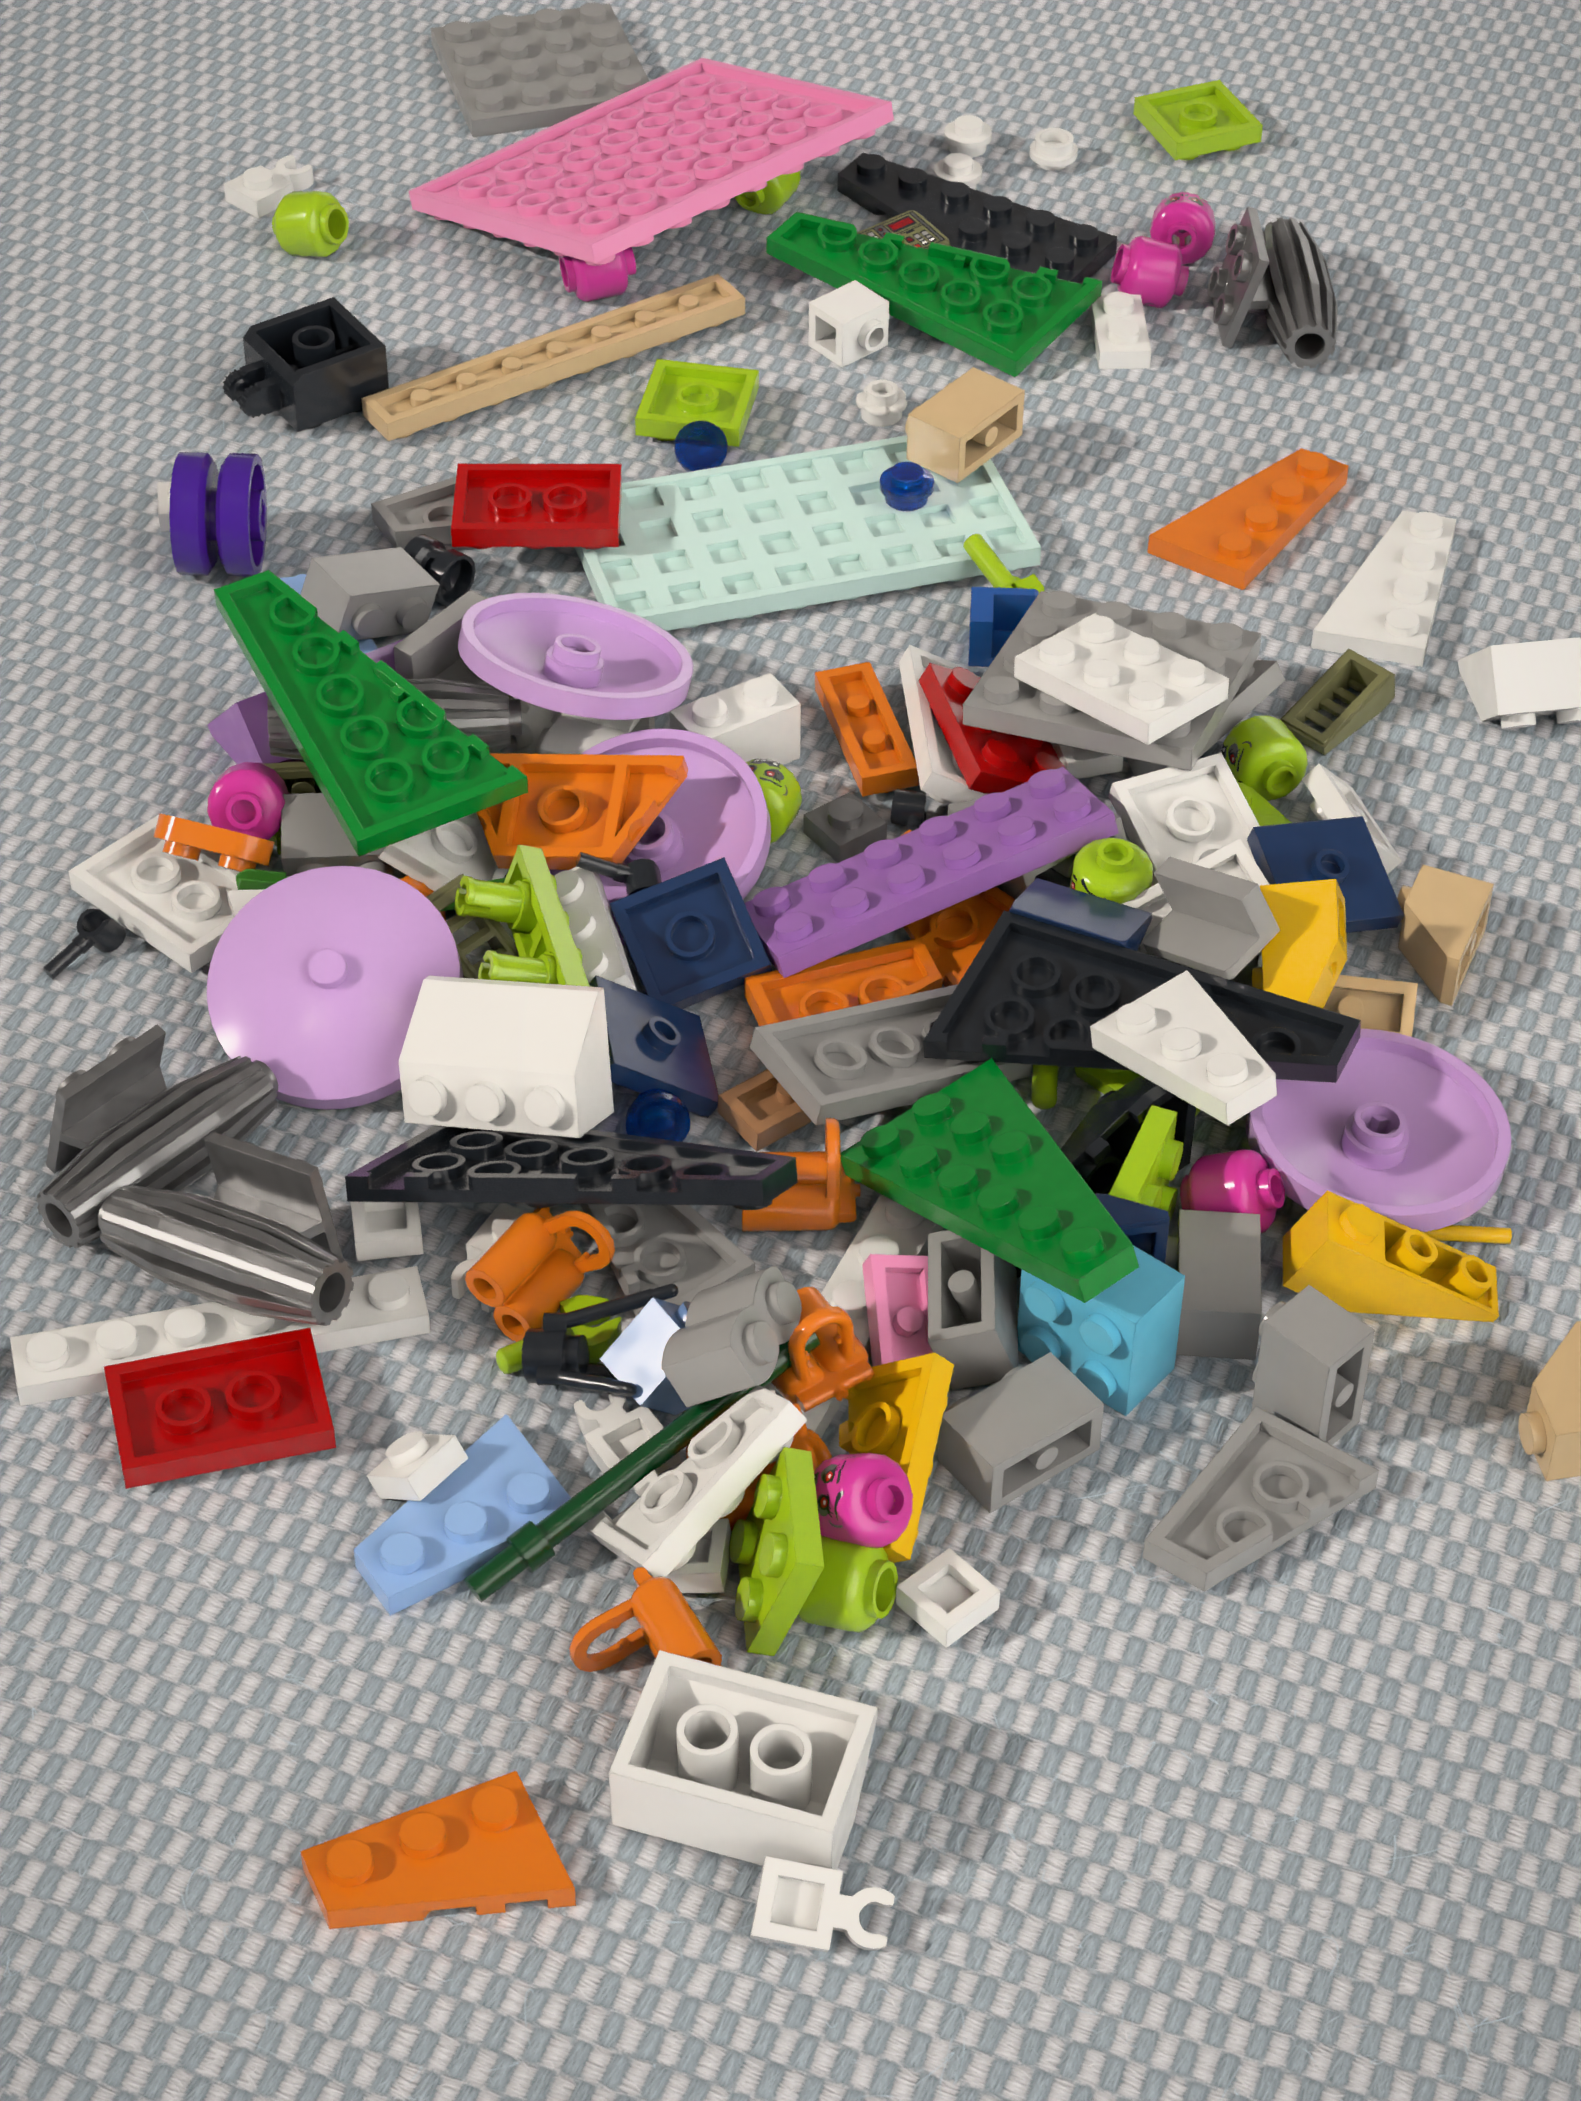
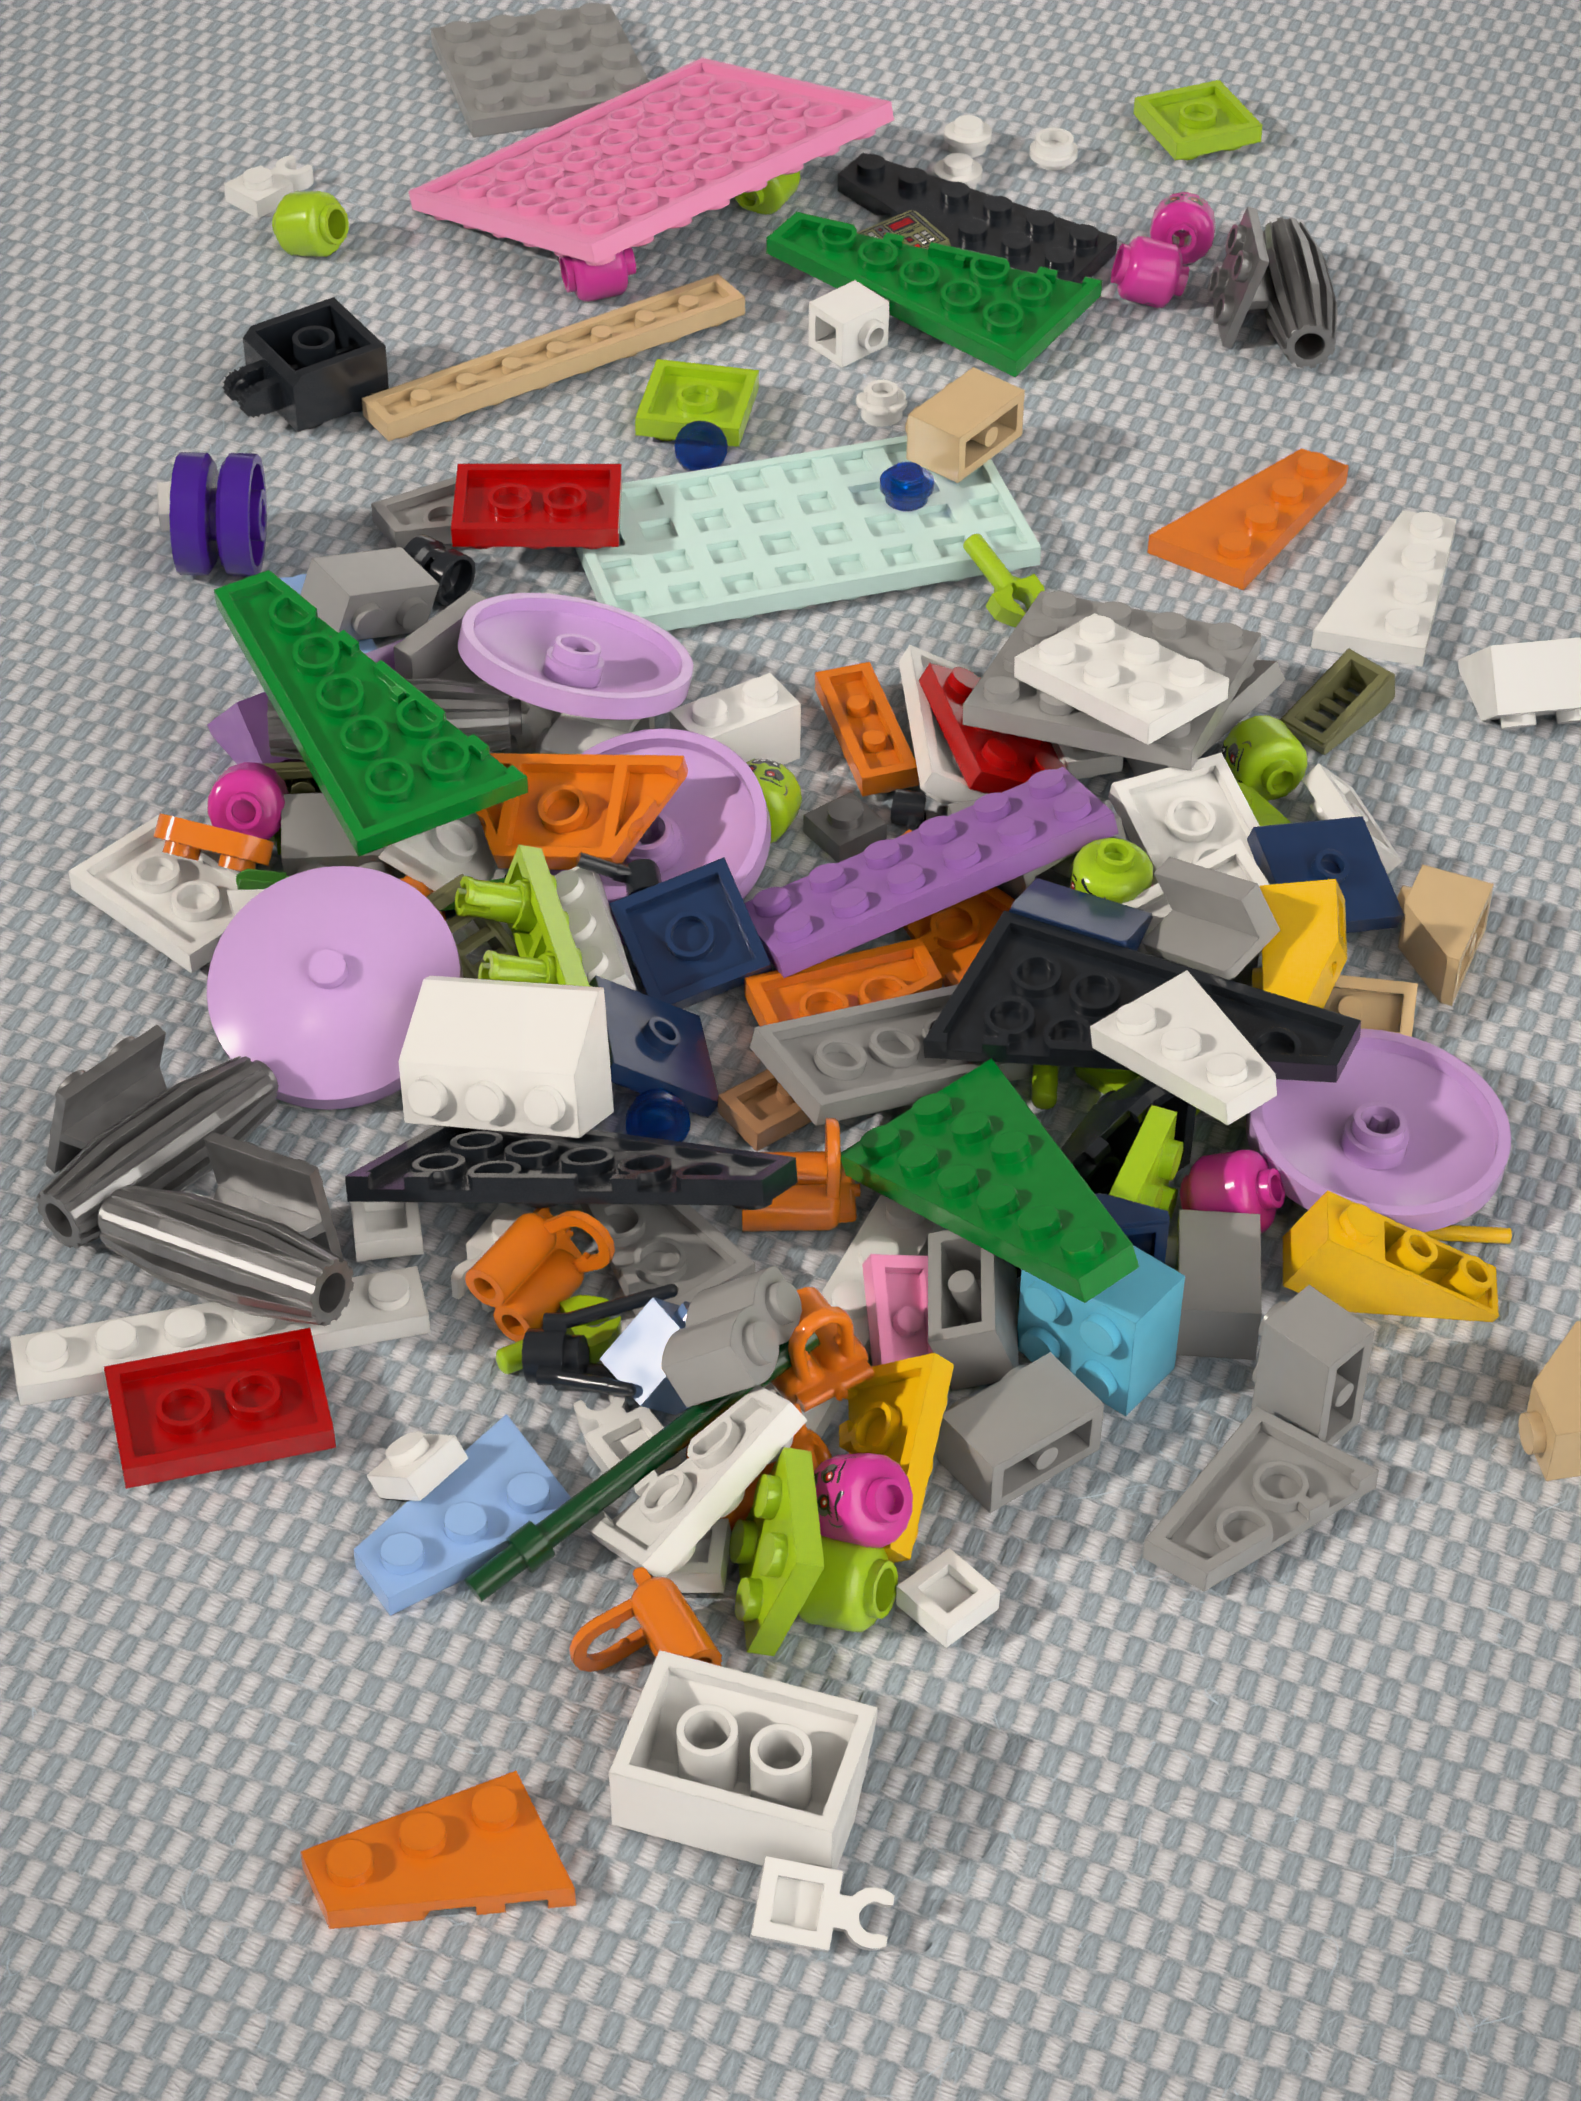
black hand [43,909,126,979] -> none
blue panel [968,587,1039,667] -> none
white plate [1089,291,1151,369] -> none

